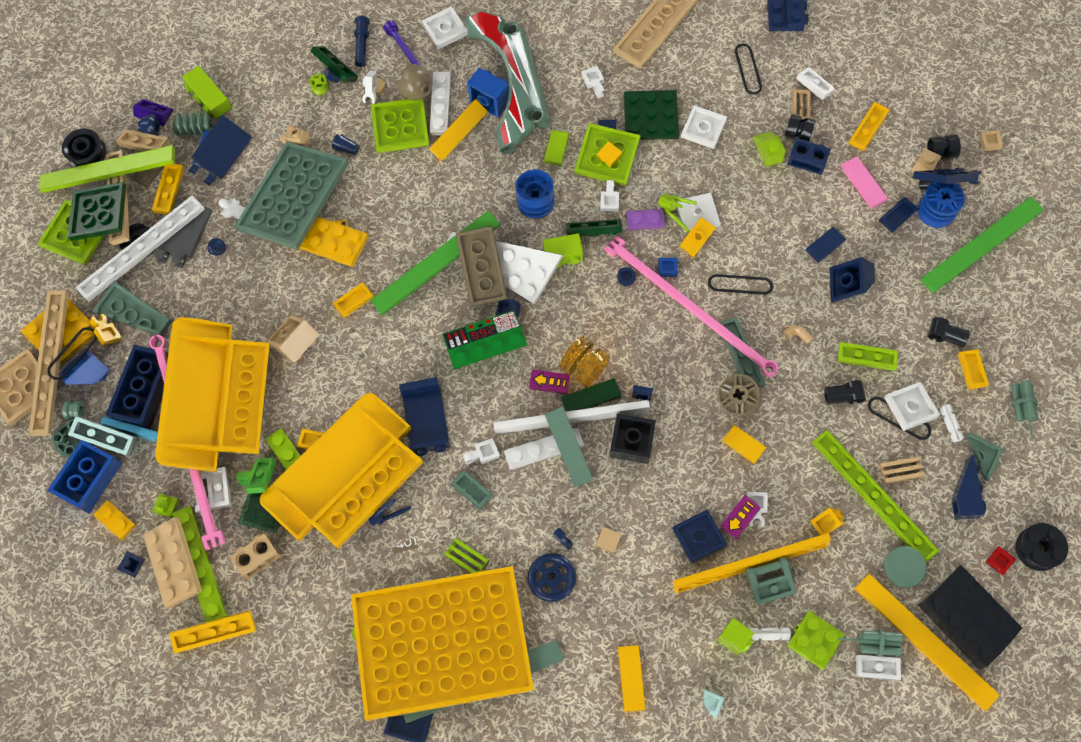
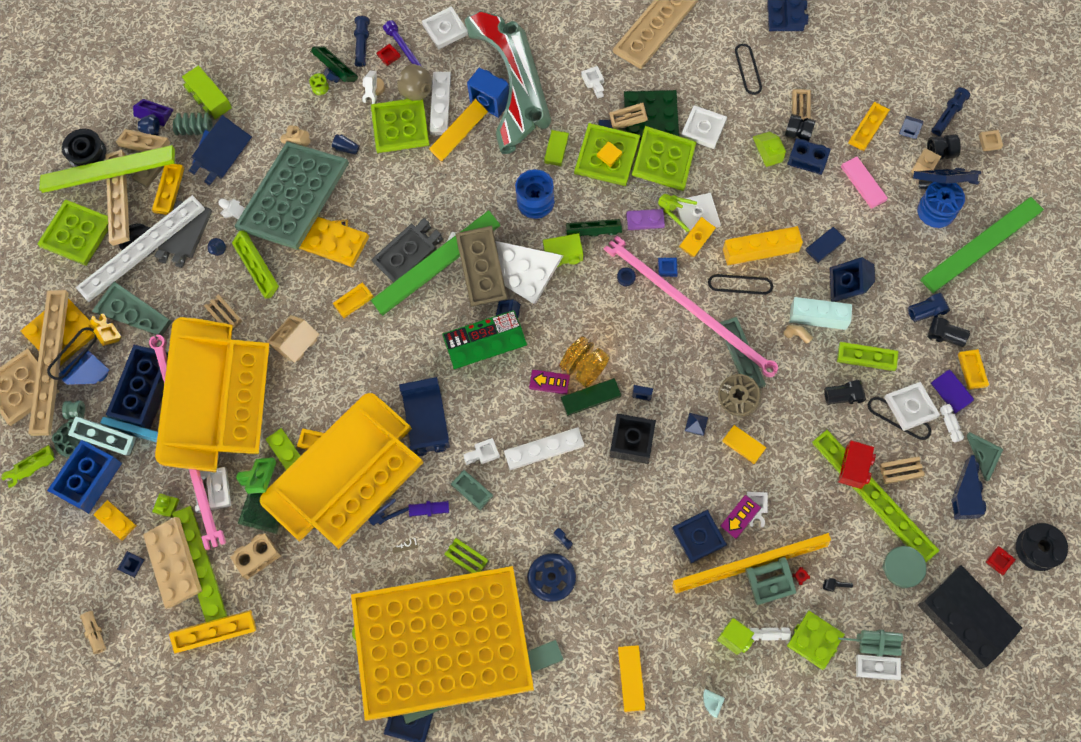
dark green plate [67,182,126,241] -> none
white tile [494,400,650,435] -> none
sand green tile [544,407,593,487] -> none
tan tile [595,527,622,554] -> none
white plate [600,180,619,212] -> none
white plate [796,67,835,100] -> none
yellow bracket [810,507,845,535] -> none
yellow tile [855,574,1000,711] -> none
dark blue tile [879,197,919,233] -> none
sand green piece [1011,380,1039,439] -> none
none -> lime plate [1,445,55,488]
none -> tan pin [80,611,106,654]
none -> tan tile [204,294,242,330]
none -> lime plate [232,231,279,299]
none -> dark grey tile [371,218,443,283]
none -> red tile [376,43,401,66]
none -> dark purple pin [409,501,449,517]
none -> tan tile [609,103,648,130]
none -> lime plate [632,126,696,191]
none -> dark blue slope [685,413,708,436]
none -> yellow brick [723,226,803,266]
none -> light aqua brick [789,297,852,330]
none -> red piece [792,567,810,585]
none -> black hand [823,578,853,592]
none -> red brick [838,440,876,489]
none -> tile [899,115,924,139]
none -> dark blue piece [908,293,950,323]
none -> dark purple slope [930,369,974,414]
none -> dark blue pin [931,87,971,136]

